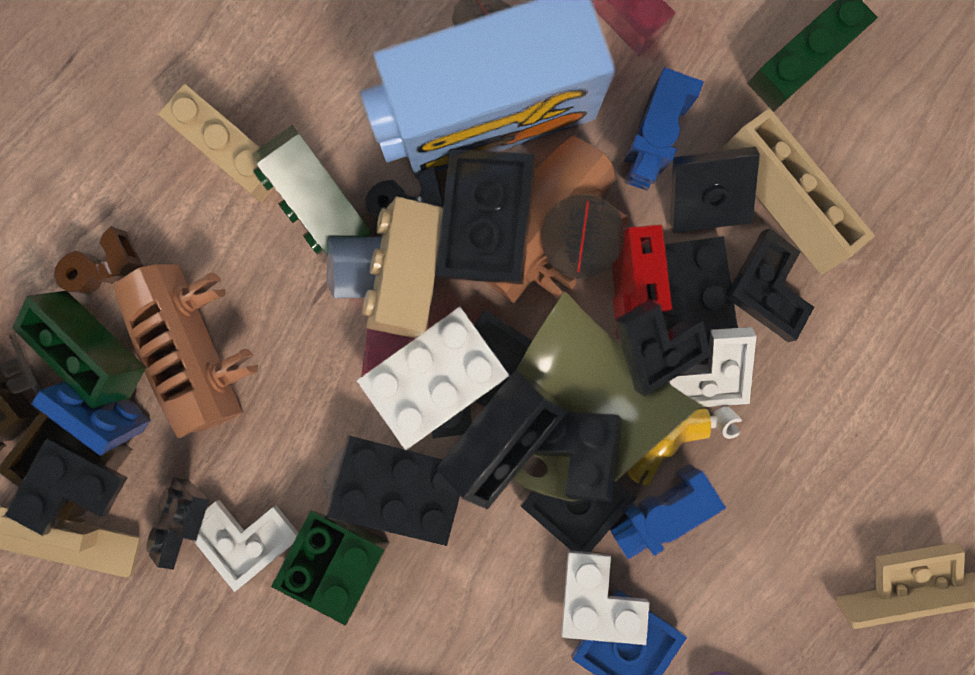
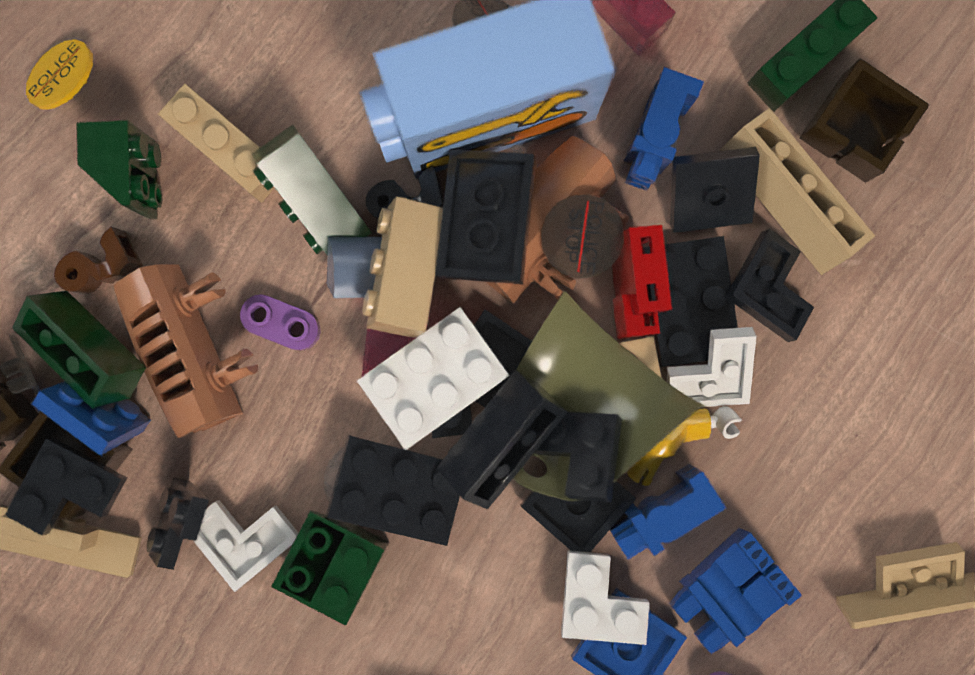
black plate [615,300,711,396] -> none
none -> yellow piece [26,39,93,110]
none -> dark green slope [76,120,163,219]
none -> medium lavender plate [240,295,321,350]
none -> blue hips [669,528,802,654]
none -> dark brown piece [799,58,930,183]

